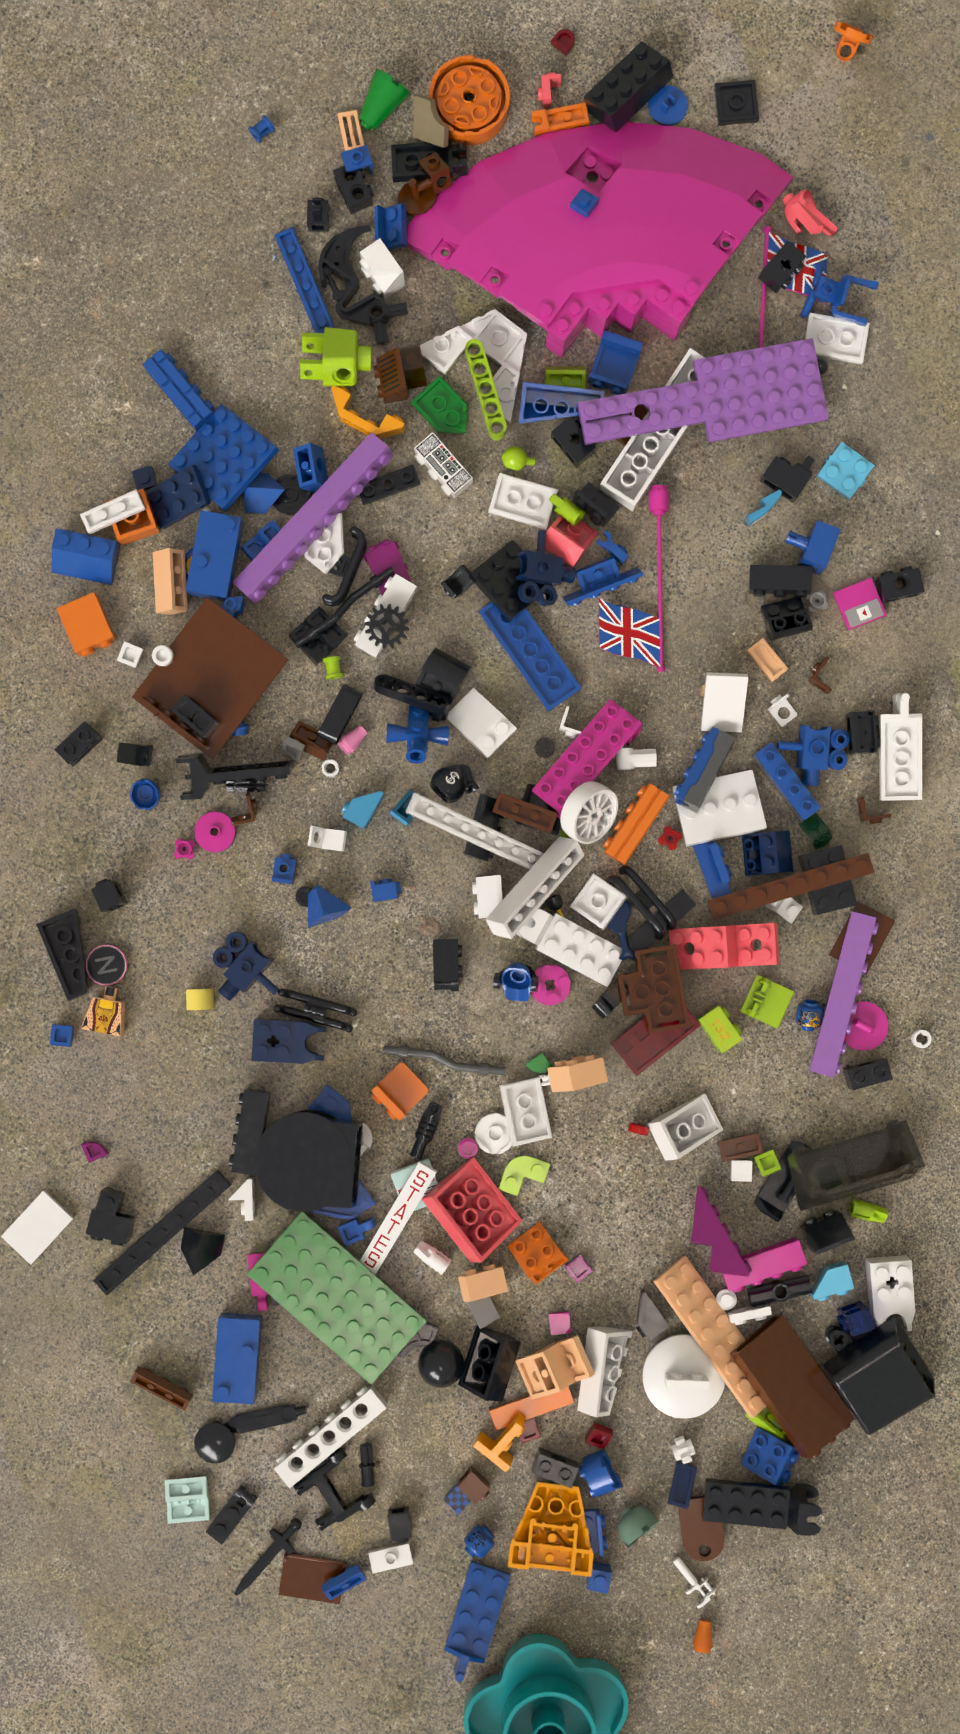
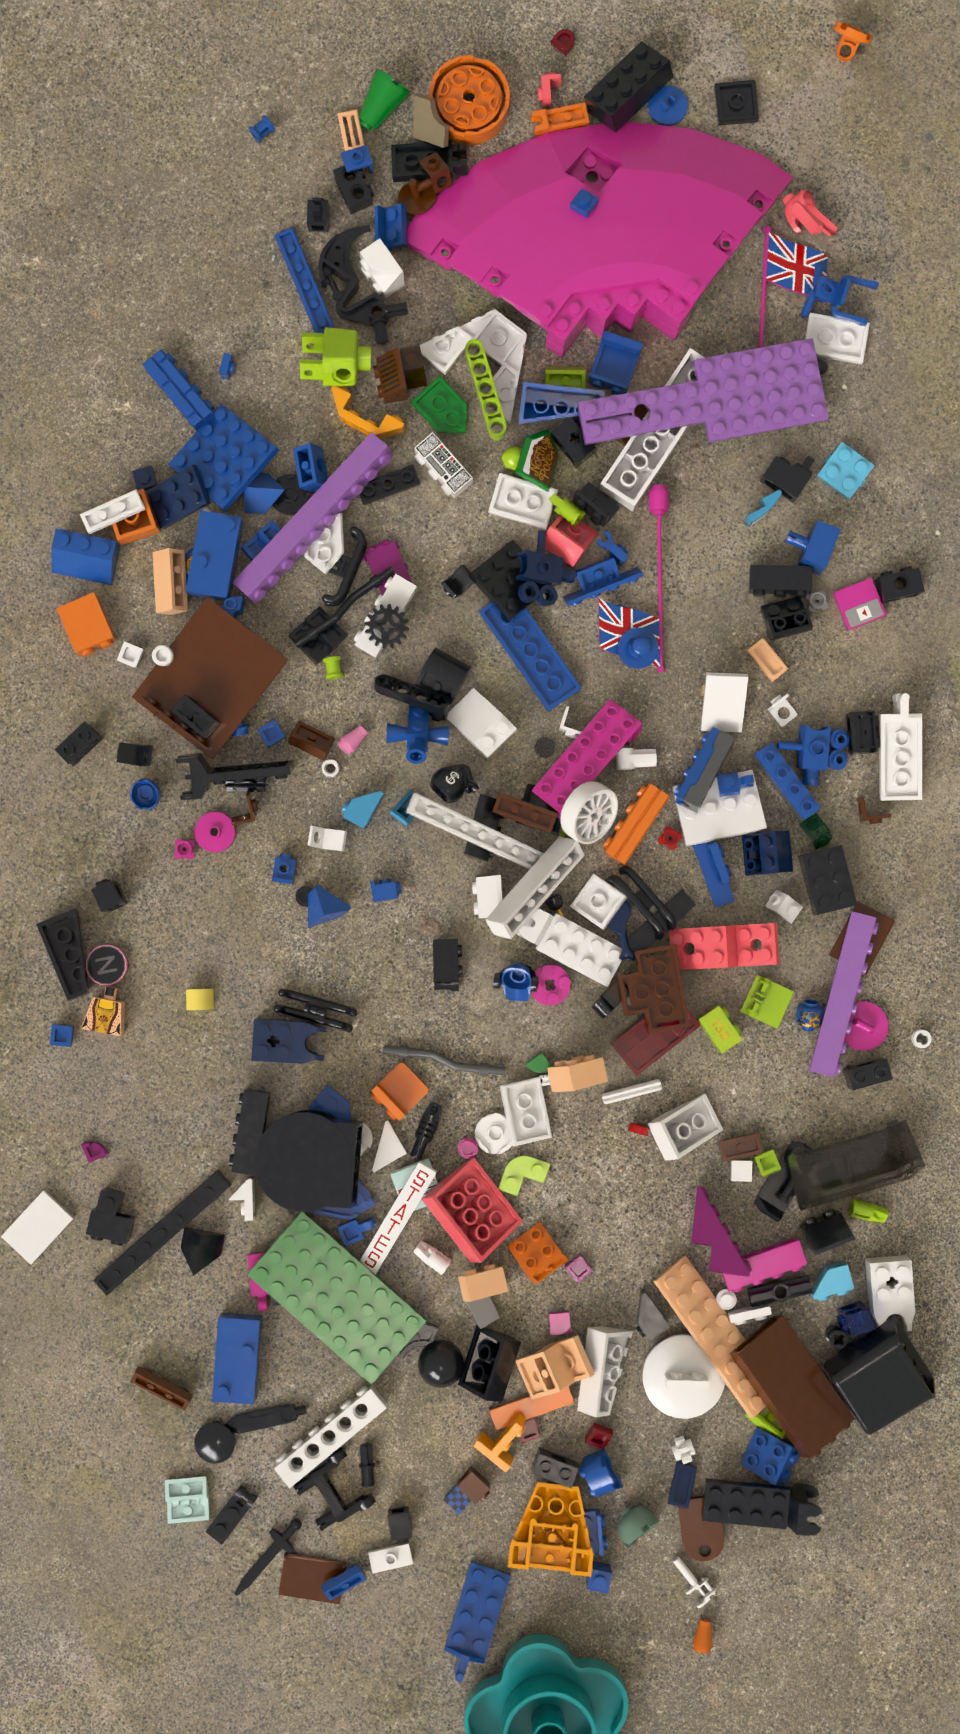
dark blue piece [213,932,279,1001] -> none
light grey plate [280,736,305,762] -> none
black beam [317,684,363,745] -> none
blue head [464,1525,495,1558] -> none
reddish brown plate [708,853,875,920] -> none
black brick [758,241,806,294] -> none
reddish brown bracket [808,656,832,694] -> none
none -> blue plate [219,353,236,380]
none -> blue plate [257,720,286,748]
none -> white tile [372,1120,407,1172]
none -> tile [515,429,559,492]
none -> white axle [602,1079,662,1104]
none -> blue plate [617,628,658,669]
none -> blue plate [717,772,754,797]

